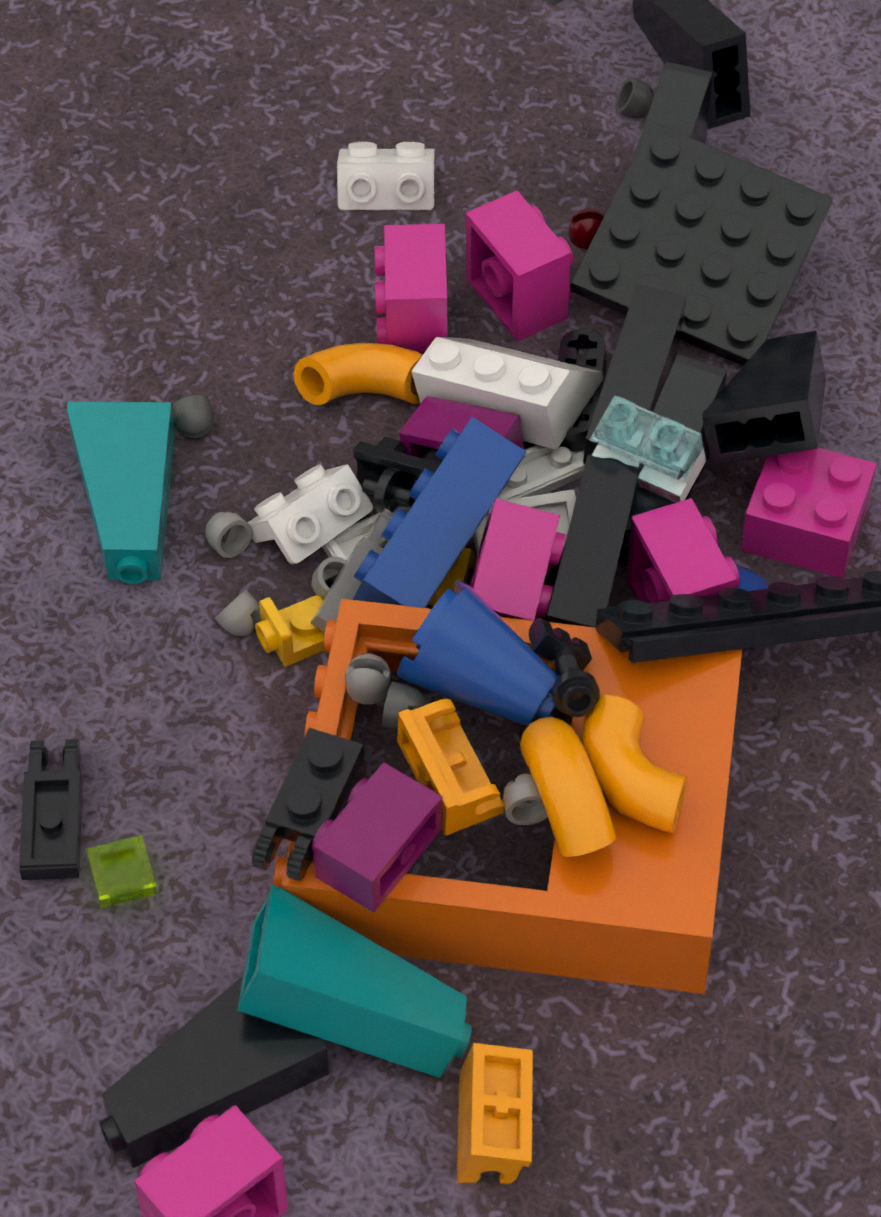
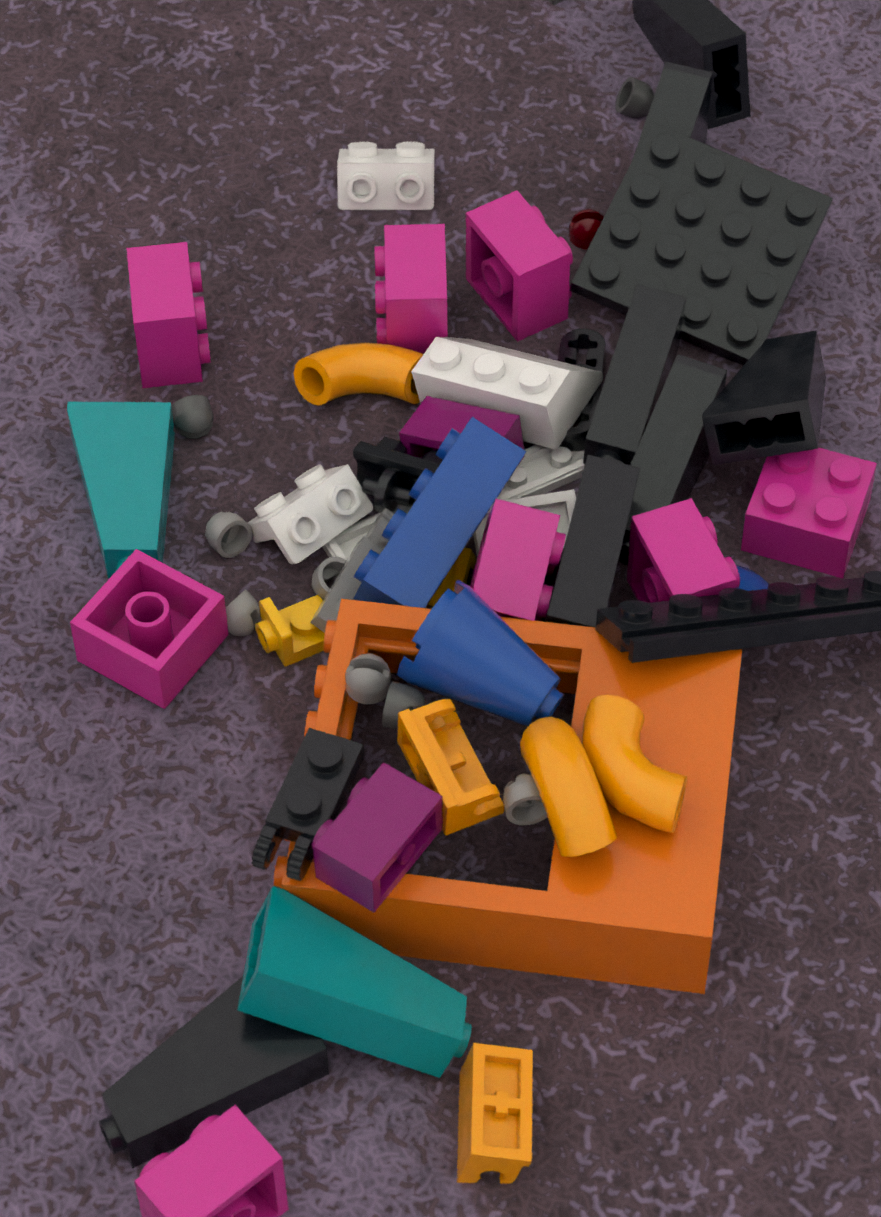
black hinge [19,739,83,880] -> none
clear neon green plate [86,835,157,908] -> none
black hinge [528,618,600,717] -> none
clear light blue hips [589,395,706,503] -> none
none -> dark pink brick [70,549,229,709]
none -> dark pink brick [126,242,211,388]

